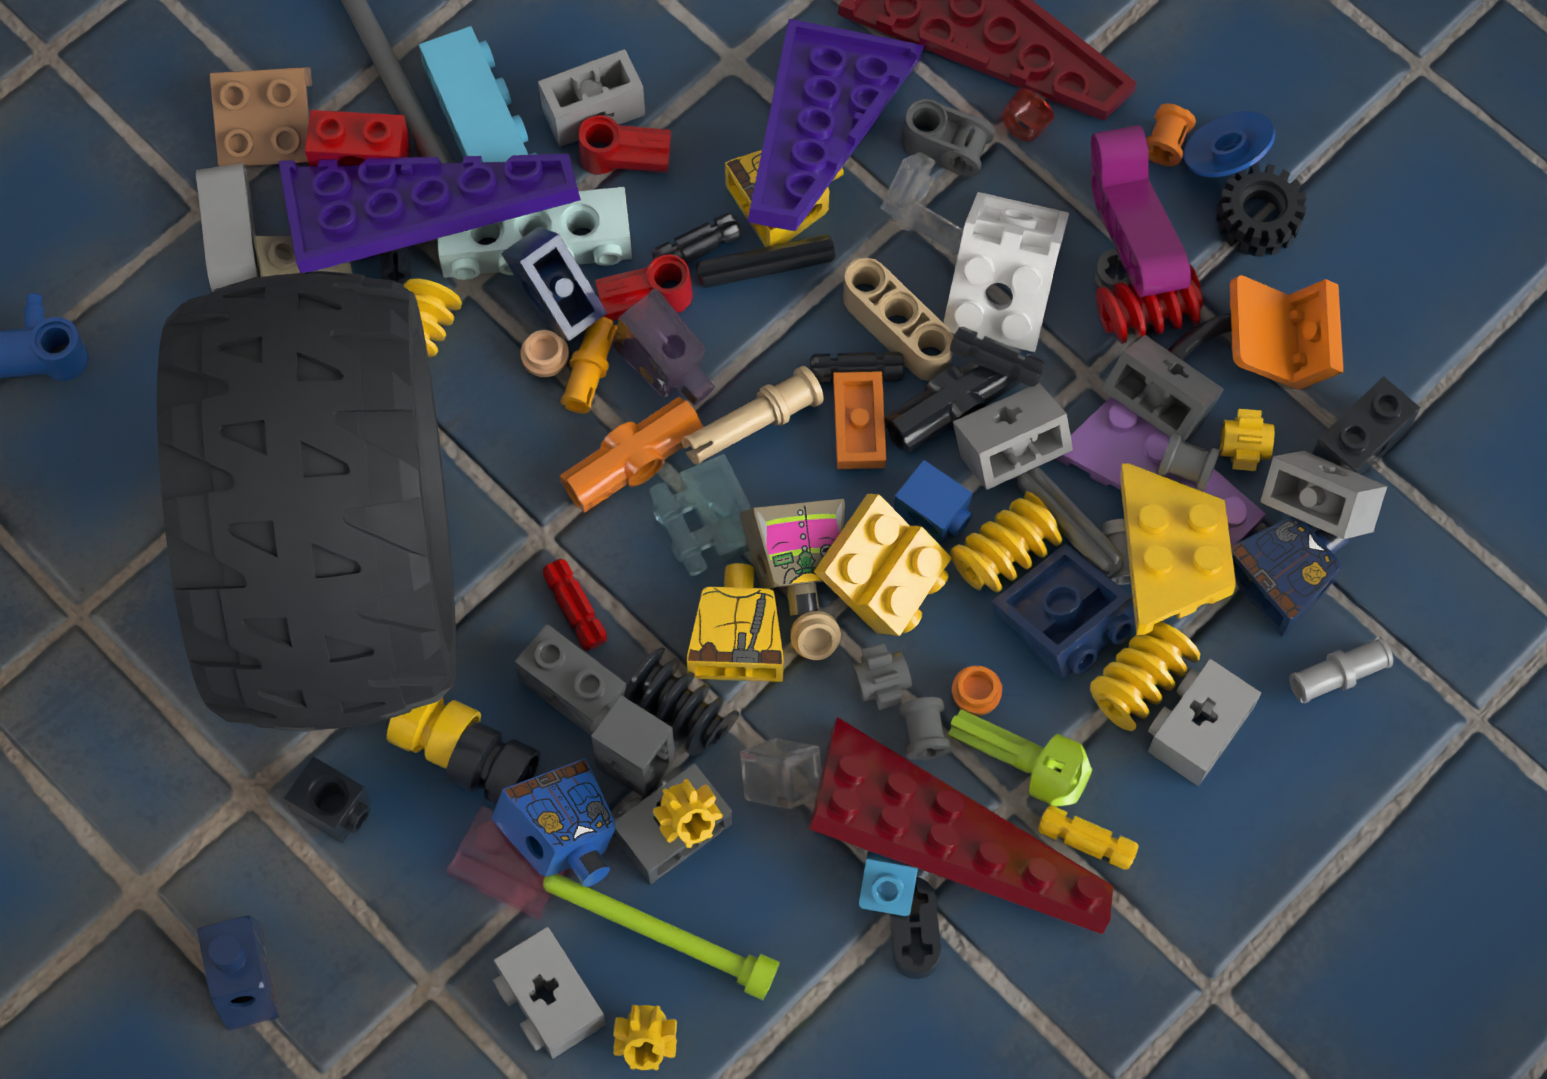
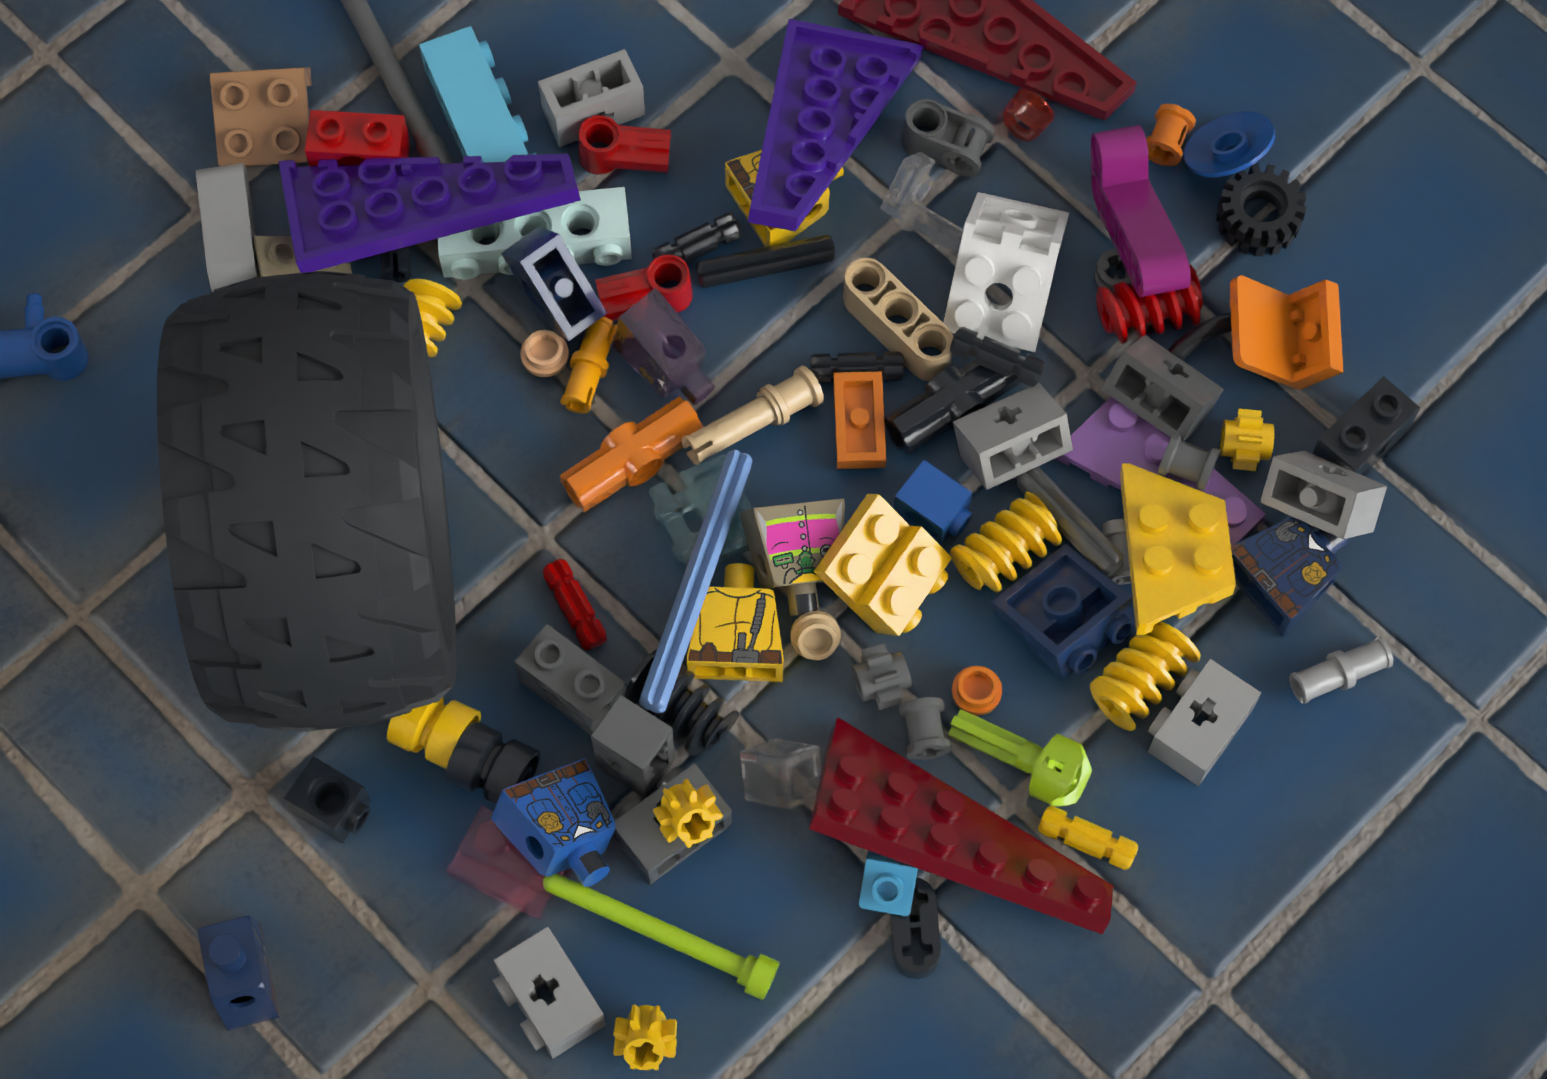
none -> medium blue axle [639,450,753,713]

